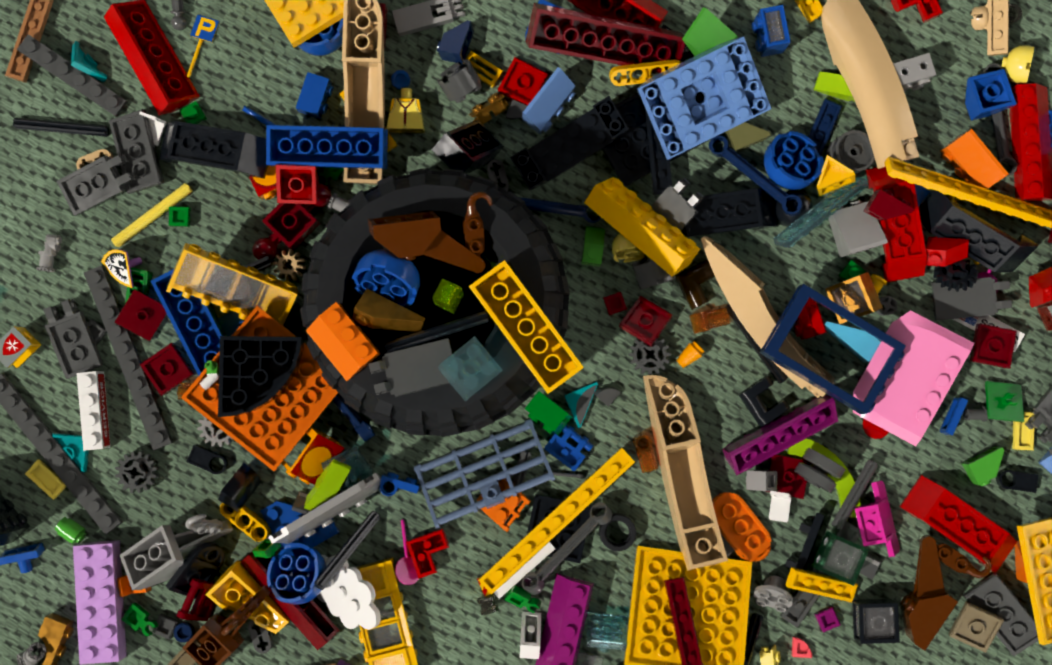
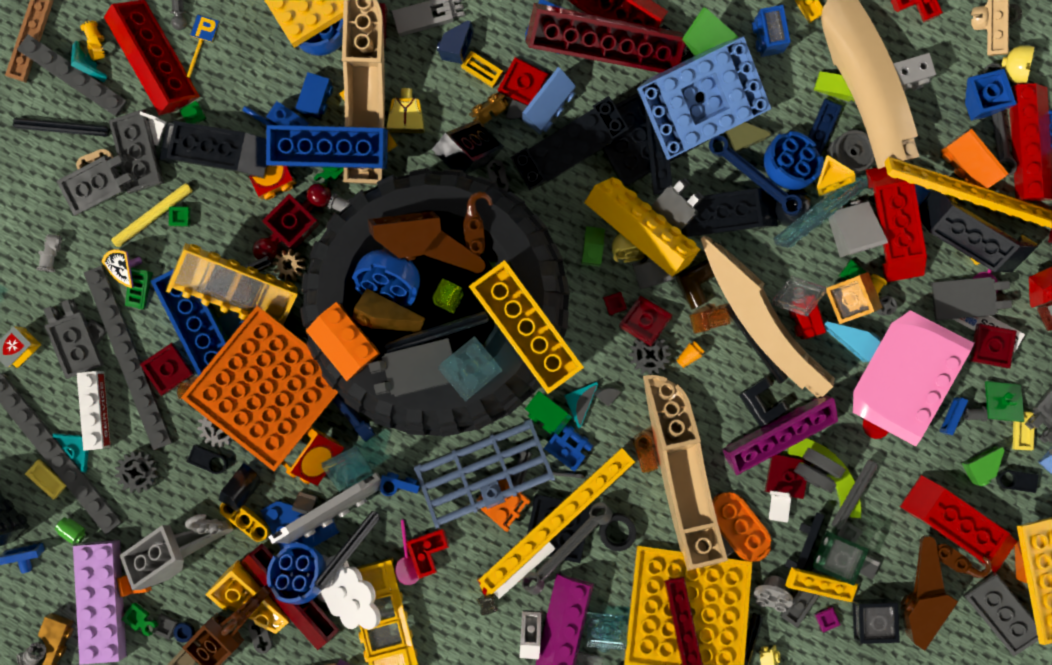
dark red plate [114,289,167,341] -> none
black tile [166,542,225,599] -> none
dark red plate [176,578,215,621] -> none
arm [199,360,219,390] -> none
black brick [218,336,304,417] -> none
green plate [252,539,281,558] -> none
red slope [276,164,319,204] -> none
lime slope [304,459,351,511] -> none
blue tile [391,70,410,90] -> none
dark grey brick [436,59,482,103] -> none
green plate [504,585,542,613] -> none
dark blue piece [519,197,601,223] -> none
yellow beam [609,59,681,86] -> none
light grey brick [746,470,777,491] -> none
dark blue window [759,284,906,414] -> none
coral tile [792,636,812,658] -> none
dark pink plate [854,481,900,557] -> none
dark red slope [863,189,914,221] -> none
red slope [926,237,969,267] -> none
black gear [933,260,978,292] -> none
dark tan plate [949,601,1004,653] -> none
none -> yellow connector [80,20,105,61]
none -> blue plate [266,101,309,126]
none -> clear plate [772,276,827,316]

